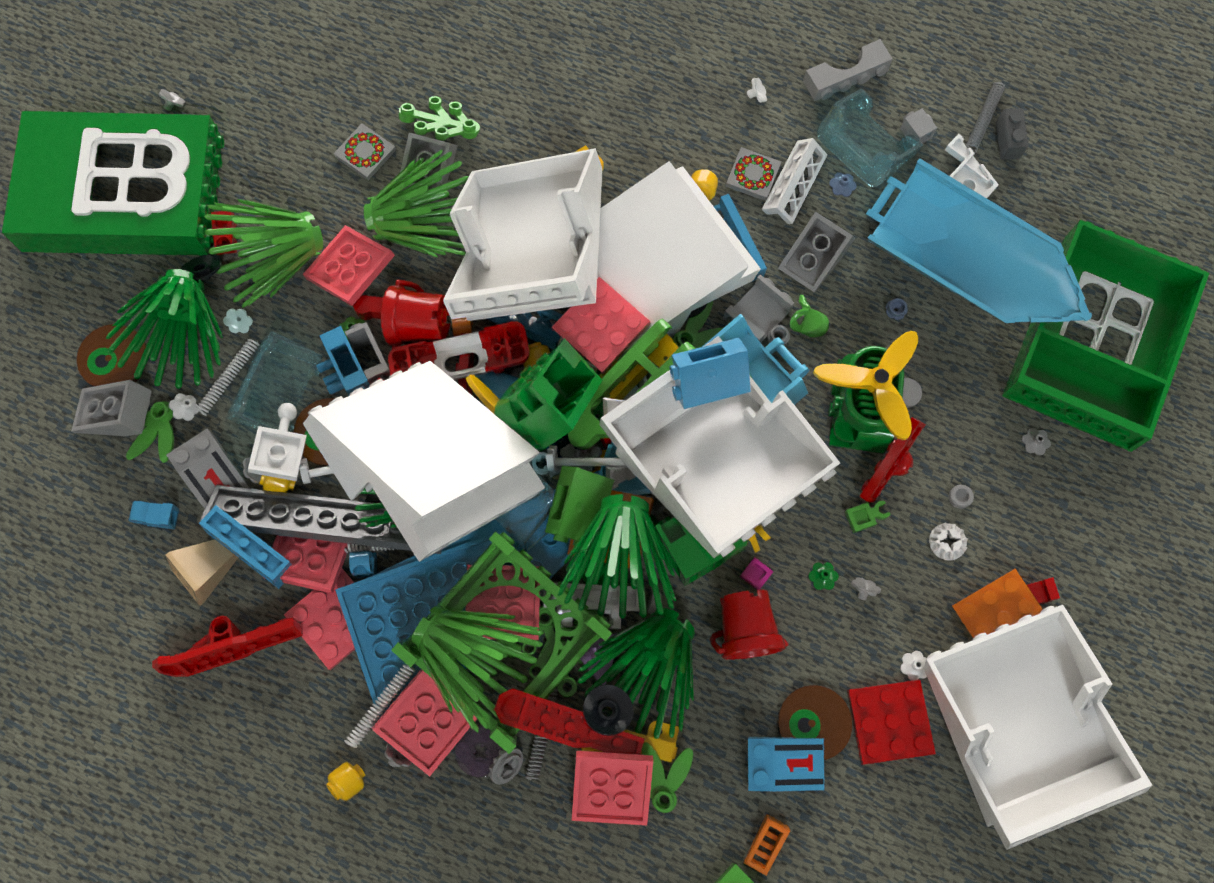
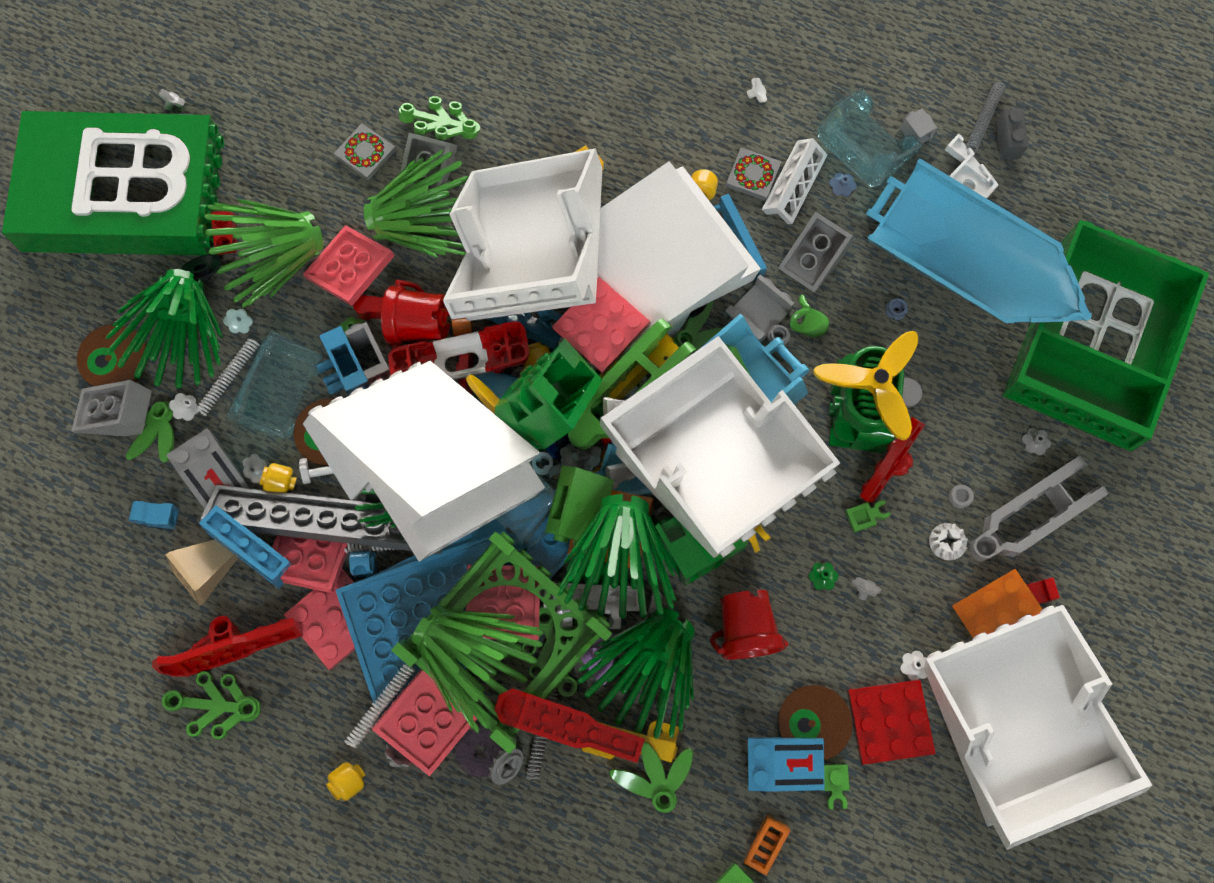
white plate [248,403,306,481] -> none
white piece [546,446,626,471] -> none
coral plate [572,751,653,826] -> none
black dish [583,685,633,736] -> none
dark azure piece [669,338,751,409] -> none
dark pink tile [740,557,773,590] -> none
light grey arch [803,39,893,101] -> none
none -> bright green plant [162,671,261,740]
none -> bright green plate [823,765,849,809]
none -> light grey piece [969,456,1109,562]

